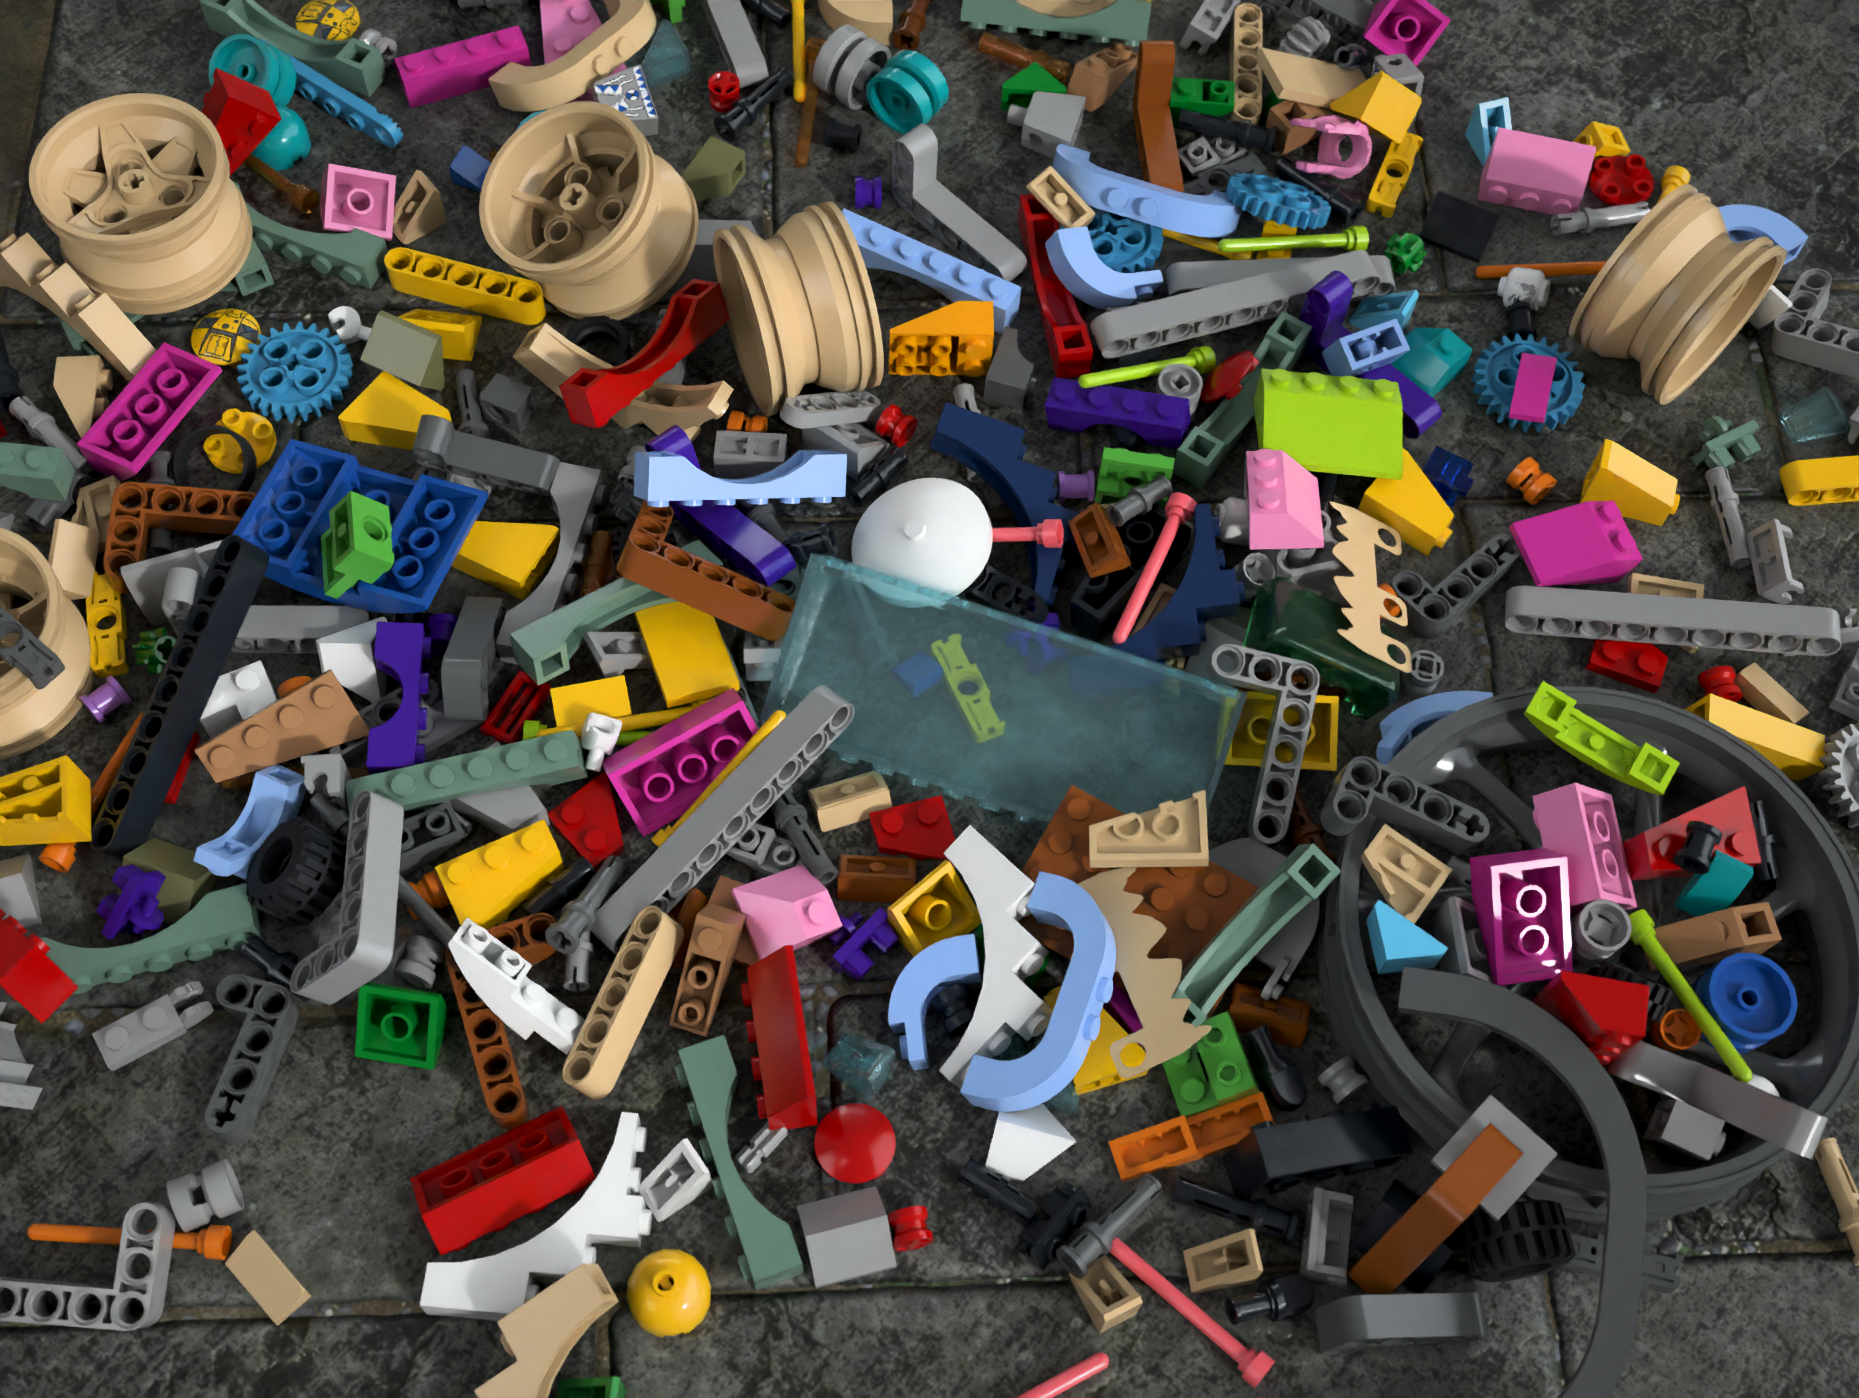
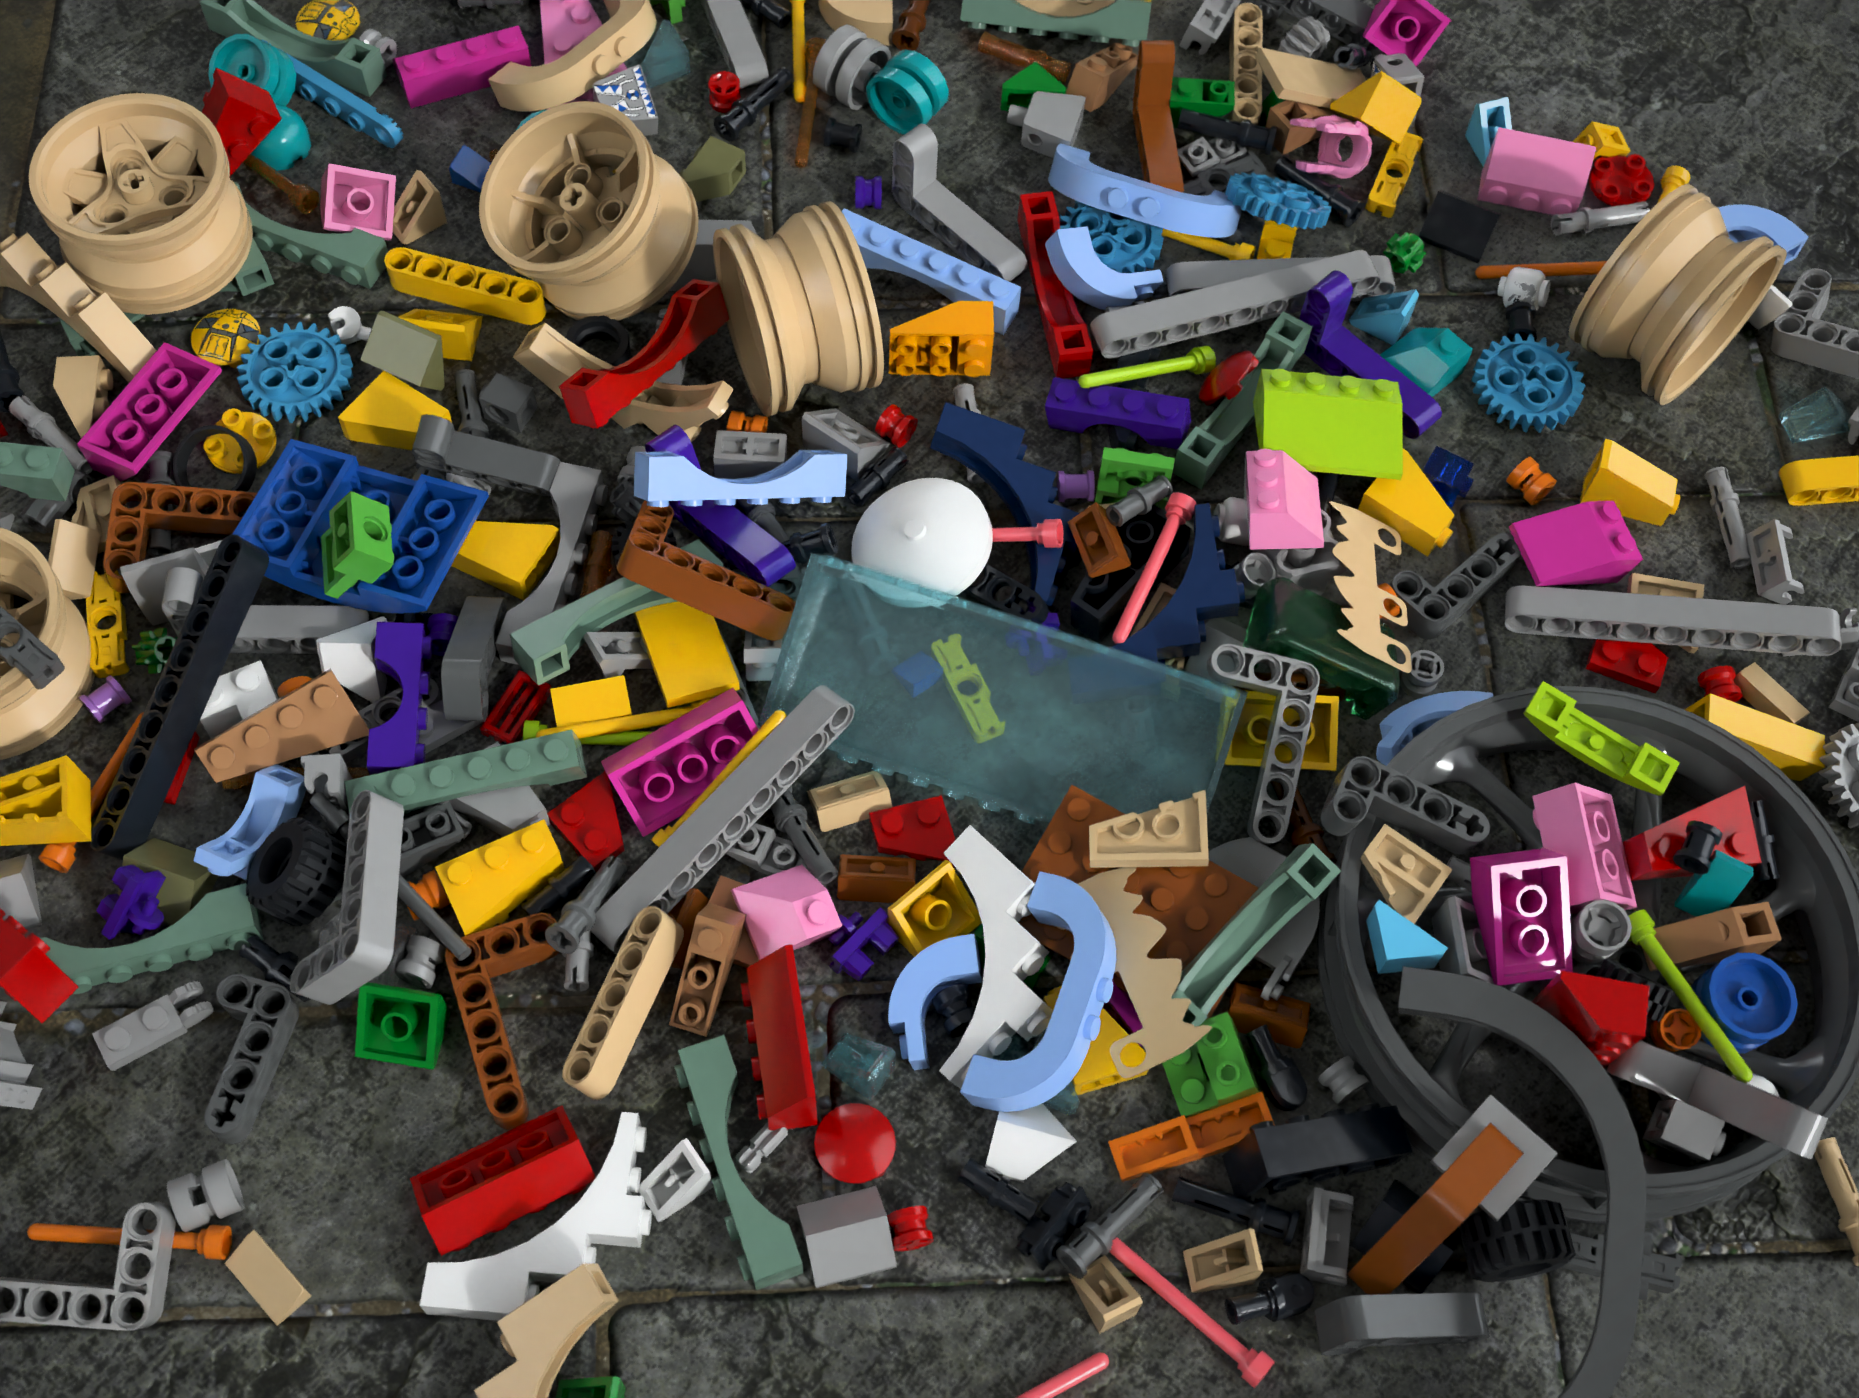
white slope [448,917,585,1055] -> none
white piece [581,713,622,772] -> none
yellow cylinder [626,1249,711,1337] -> none
light grey beam [780,390,881,429] -> none
dark grey arch [984,326,1038,410] -> none
tan slope [1026,165,1096,229] -> none
light grey wheel [1156,364,1203,422] -> none
lime piece [1218,225,1369,253] -> none
medium blue brick [1321,318,1410,377] -> none
dark pink slope [1509,353,1557,423] -> none
sand green hips [1691,415,1762,469] -> none

